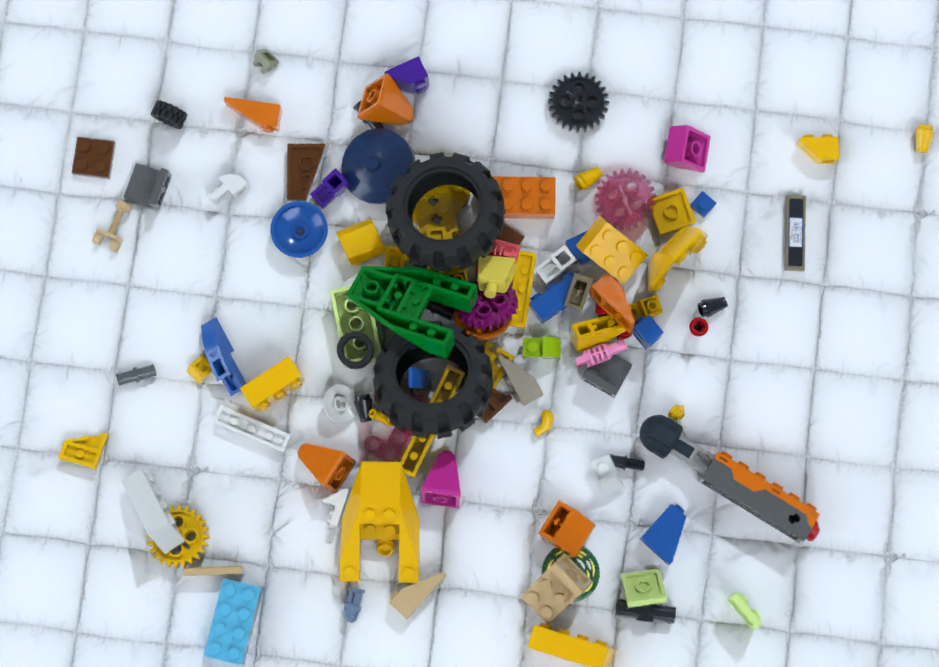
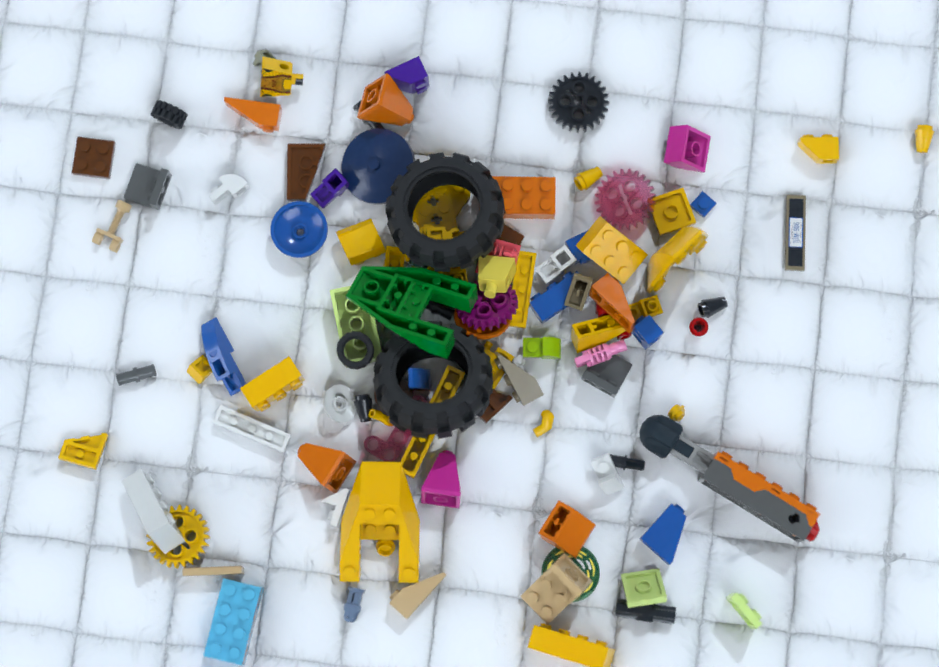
none -> torso [260,57,303,97]

